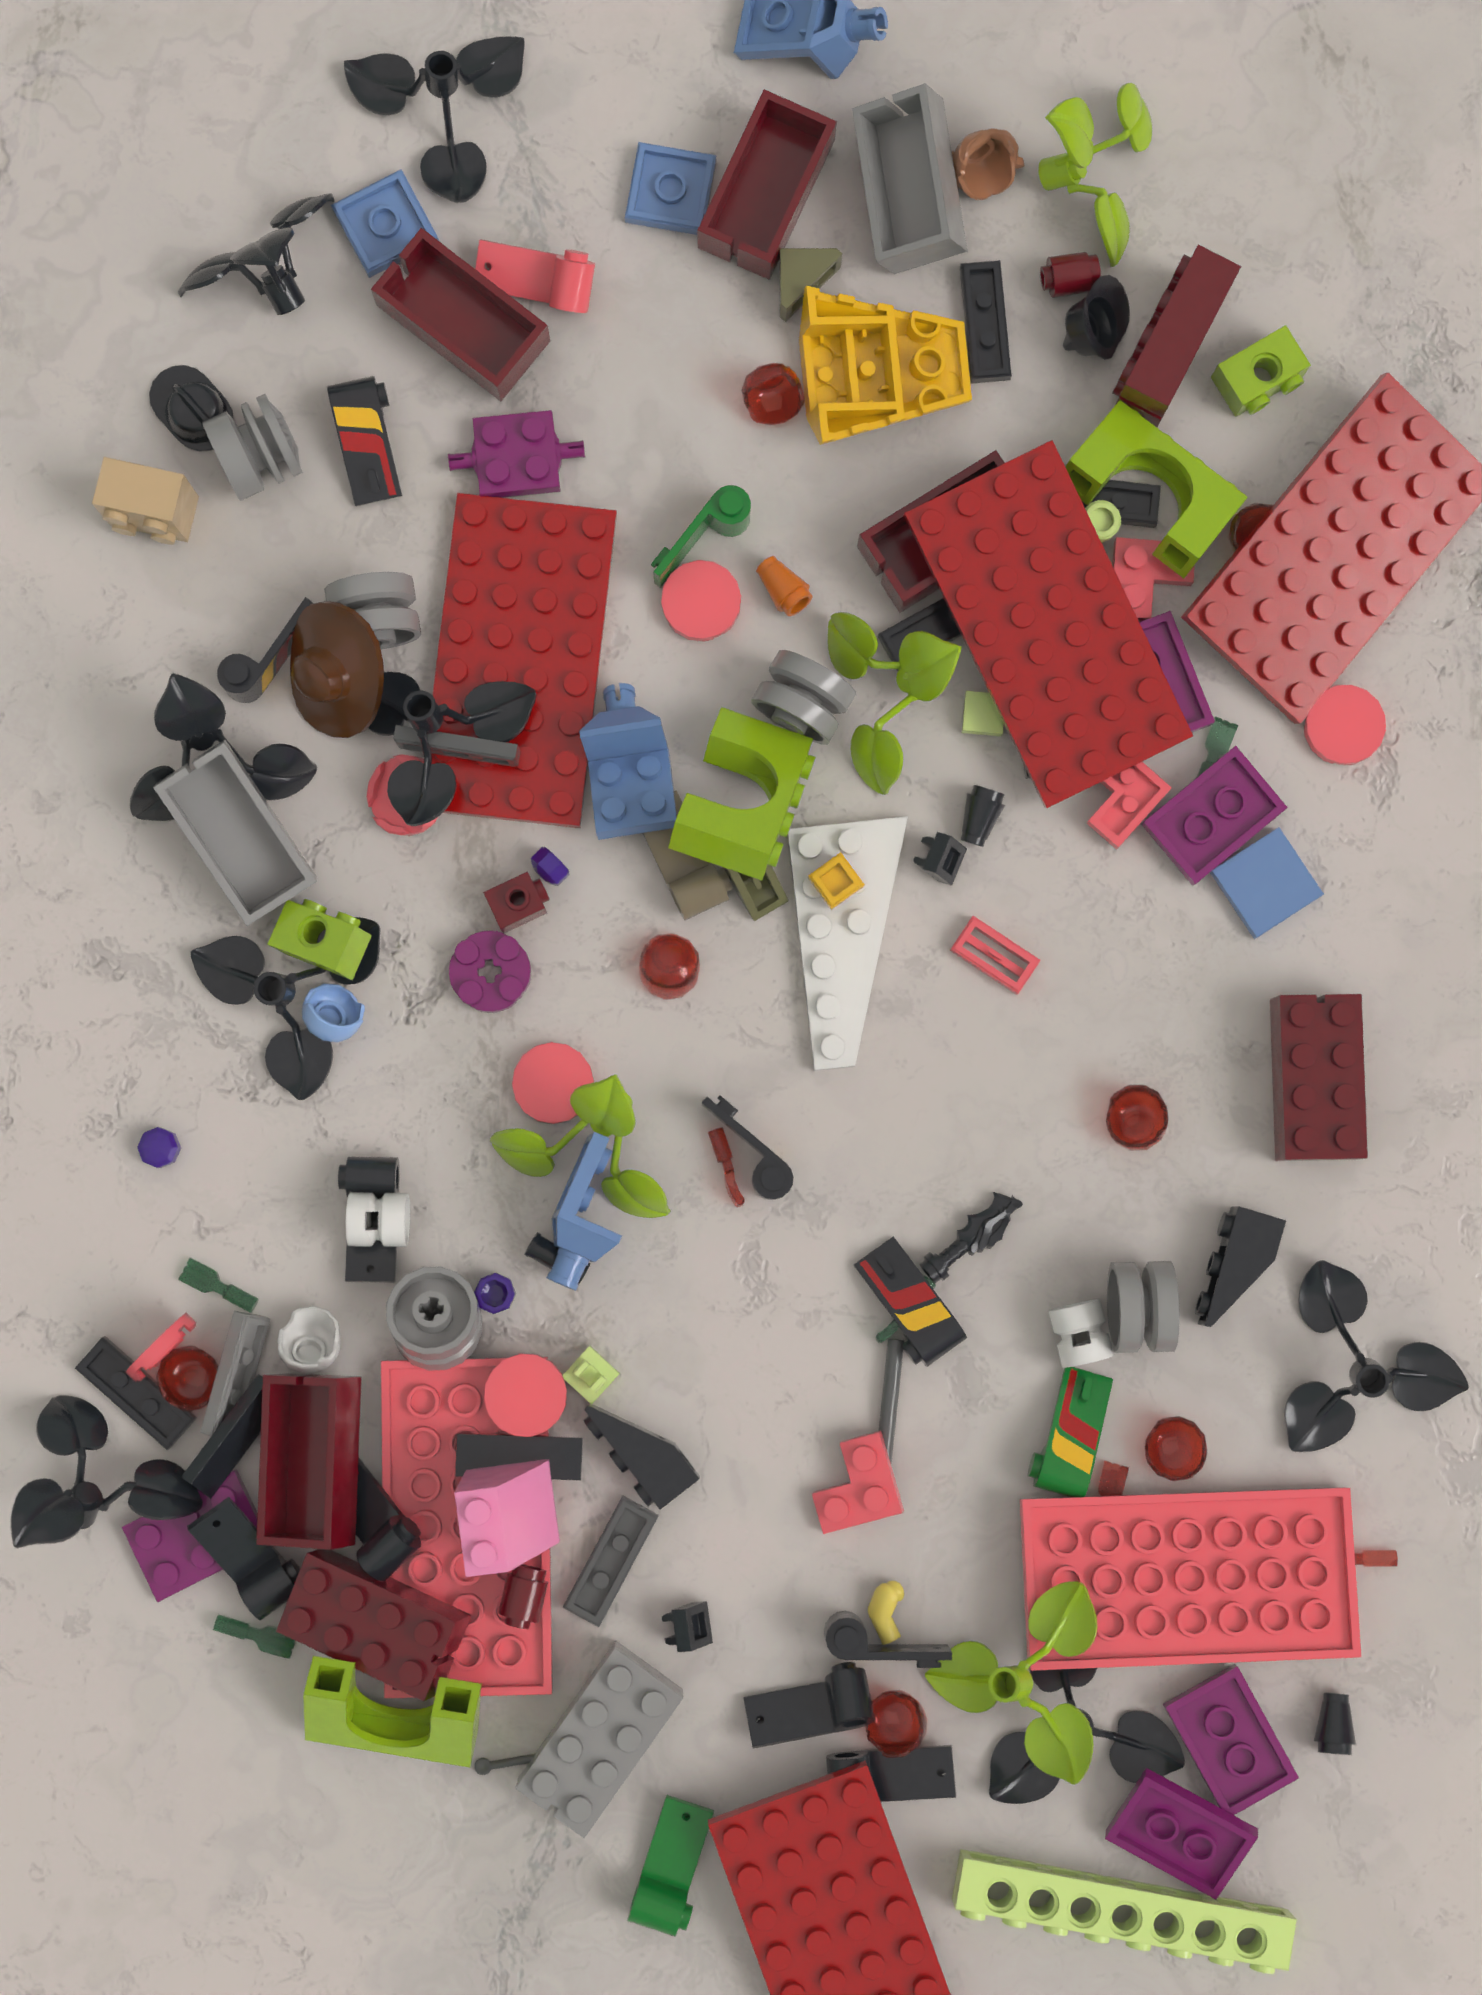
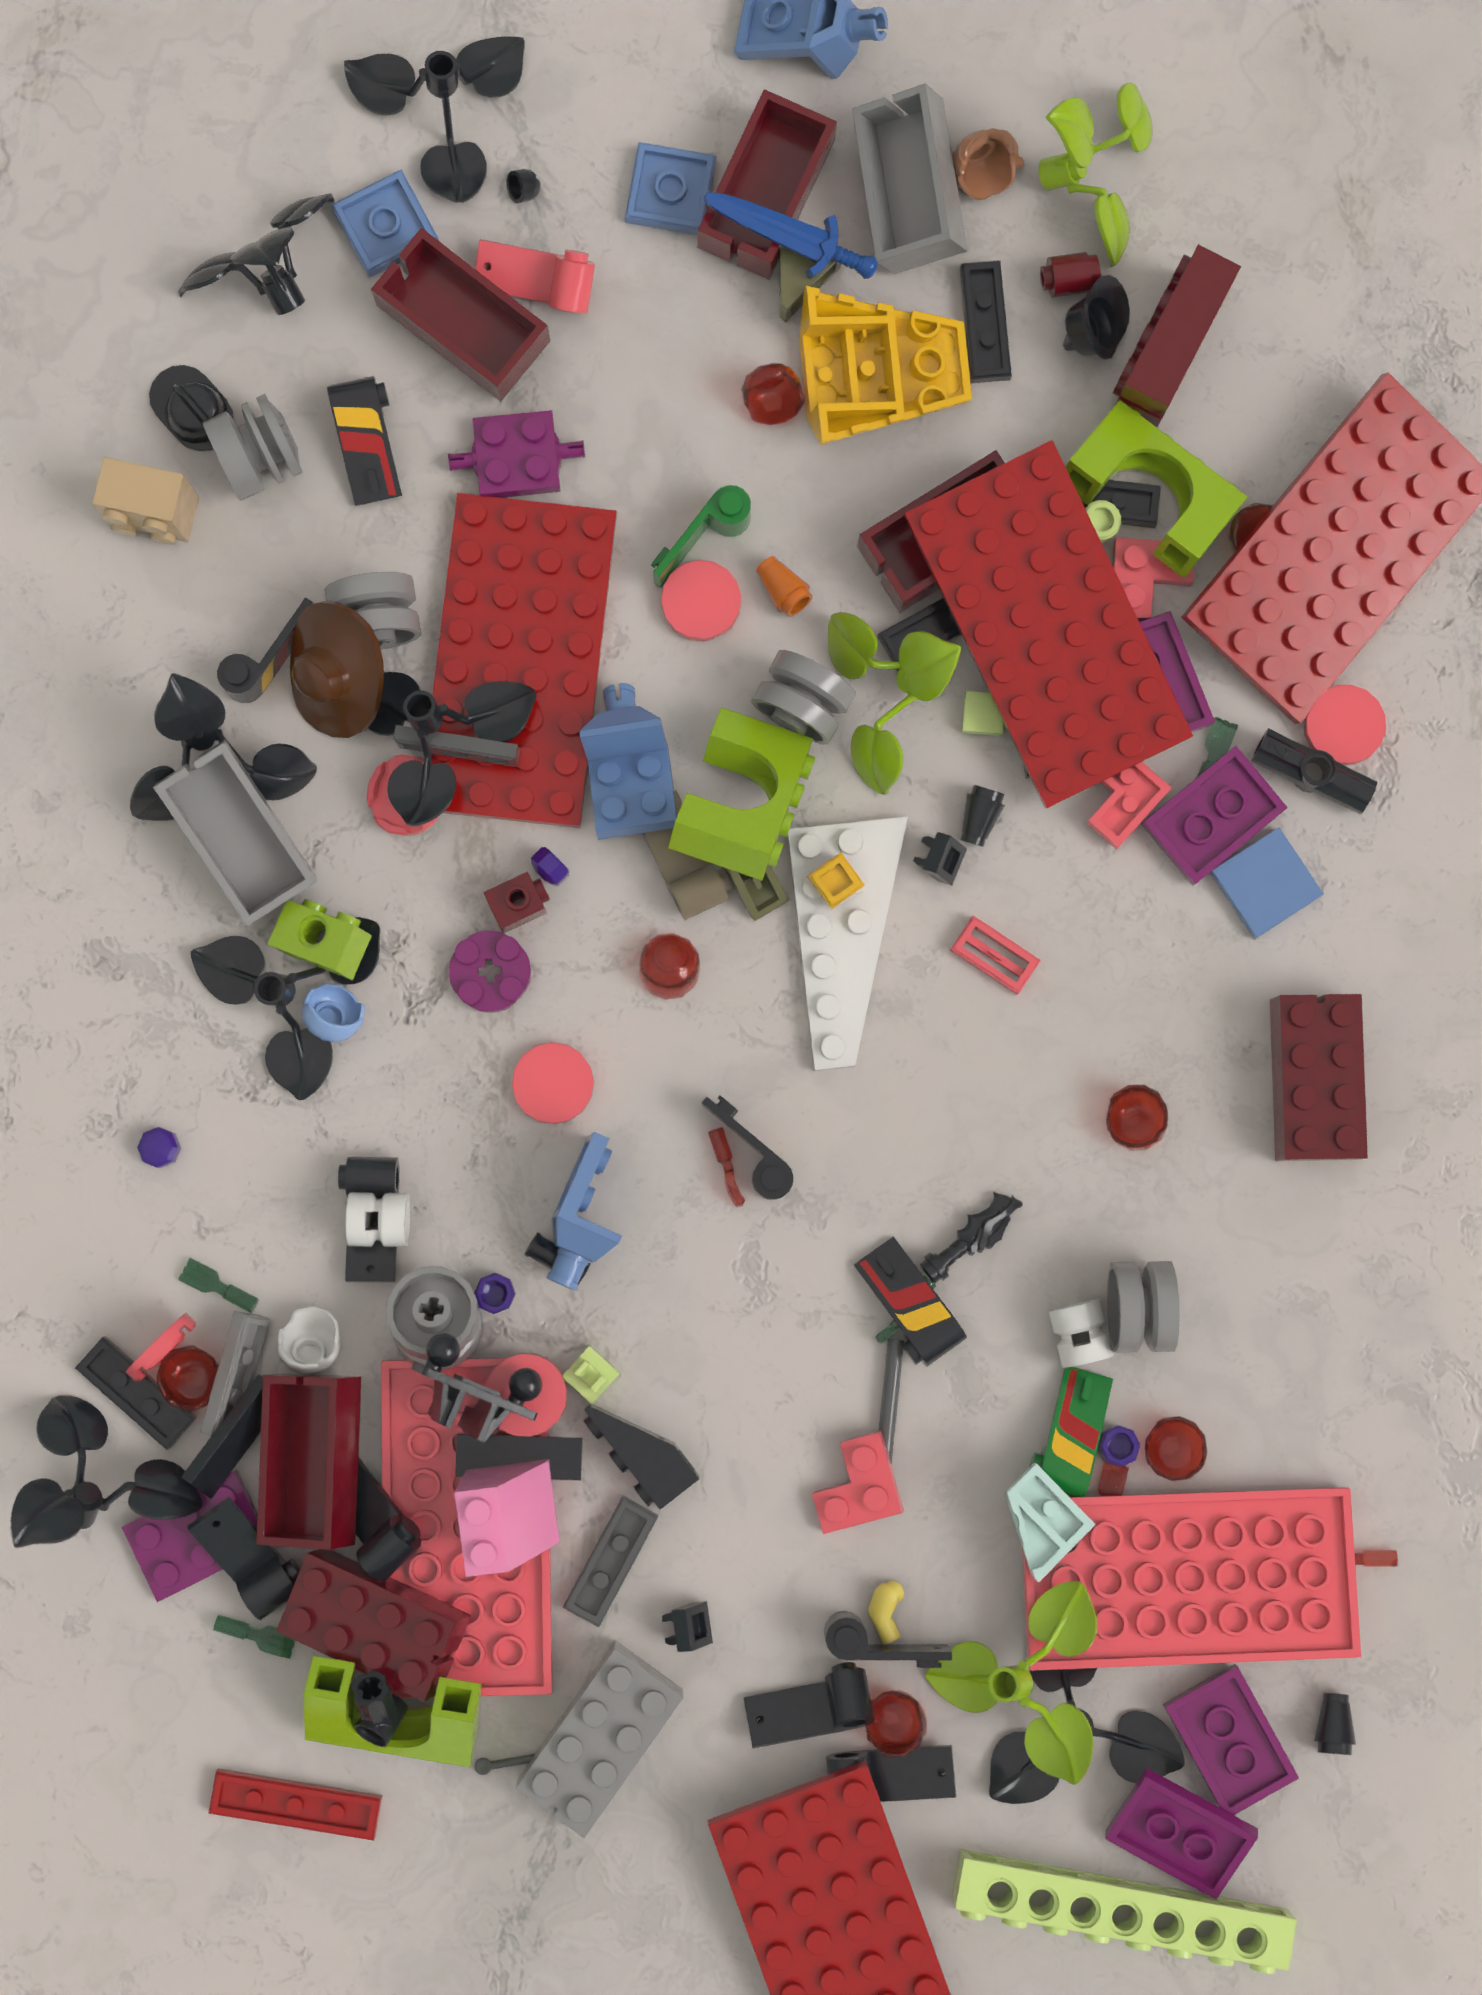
lime plant [490,1074,671,1218] -> none
dark red brick [498,1564,548,1629] -> none
green door [627,1795,714,1937] -> none
black slope [1195,1206,1286,1327] -> none
lime brick [1211,325,1311,417] -> none
black plant [1285,1260,1469,1452] -> none
none -> red tile [208,1768,383,1841]
none -> black piece [351,1670,408,1747]
none -> black piece [411,1333,542,1442]
none -> black hinge [506,169,541,203]
none -> blue sword [704,192,878,279]
none -> light aqua wing [1004,1463,1096,1582]
none -> dark purple tile [1098,1425,1140,1467]
none -> black piece [1251,728,1378,814]

